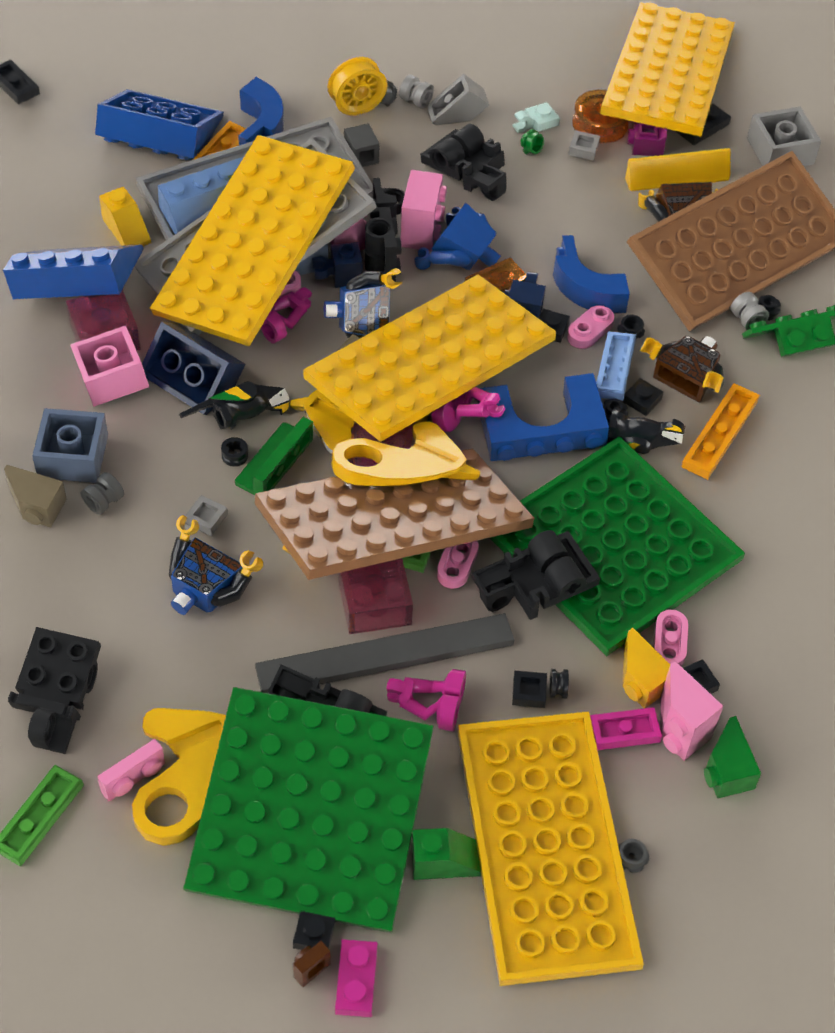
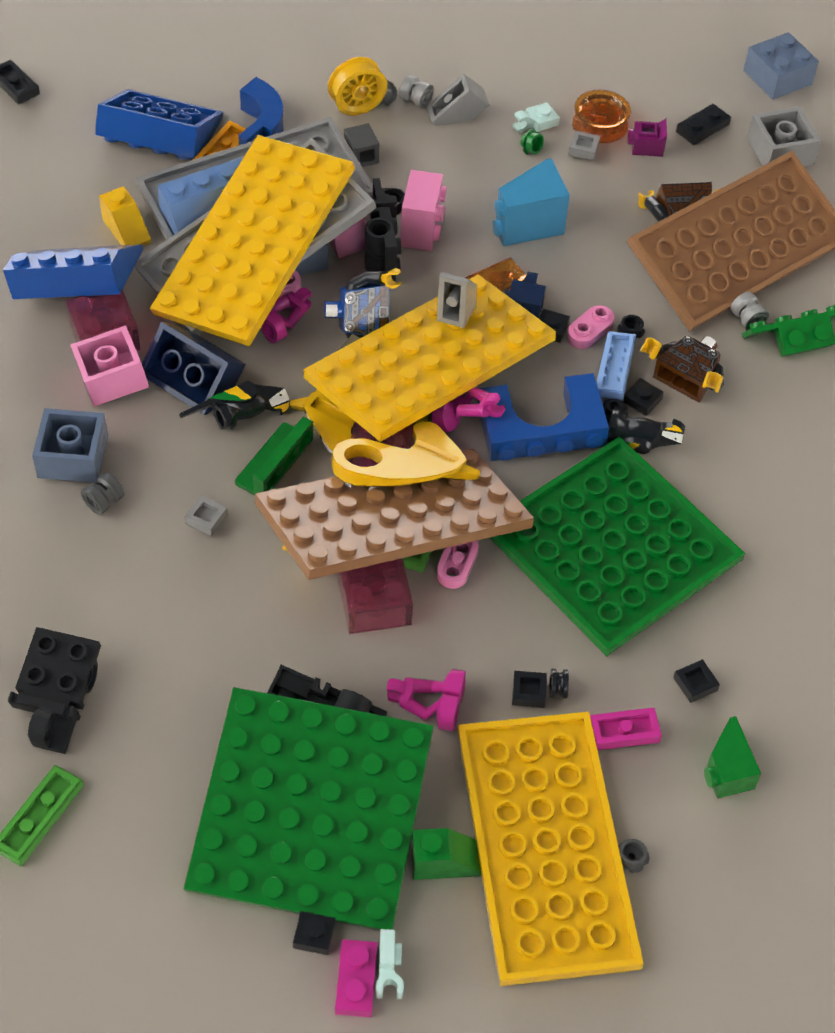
dark tan slope [4,465,67,528] -> none
bright pink plate [97,739,165,802] -> none
yellow animal [132,708,226,846] -> none
torso [169,515,263,615] -> none
black bush [221,437,248,467] -> none
dark grey tile [255,613,514,693] -> none
reddish brown plate [293,941,331,987] -> none
dark blue brick [312,242,363,288] -> none
blue torso [414,203,501,270] -> none
black plate [420,124,507,201] -> none
black plate [472,530,600,620] -> none
blue arch [553,235,630,313] -> none
yellow plate [600,2,735,136] -> none
yellow slope [622,628,670,708] -> none
yellow slope [625,148,731,191] -> none
bright pink plate [653,610,688,666] -> none
bright pink slope [660,661,723,761] -> none
light orange plate [681,383,760,480] -> none
black plate [758,295,781,321] -> none
none -> light aqua plate [376,929,404,999]
none -> light grey slope [437,272,477,328]
none -> dark azure slope [492,158,570,246]
none -> sand blue brick [743,32,819,100]

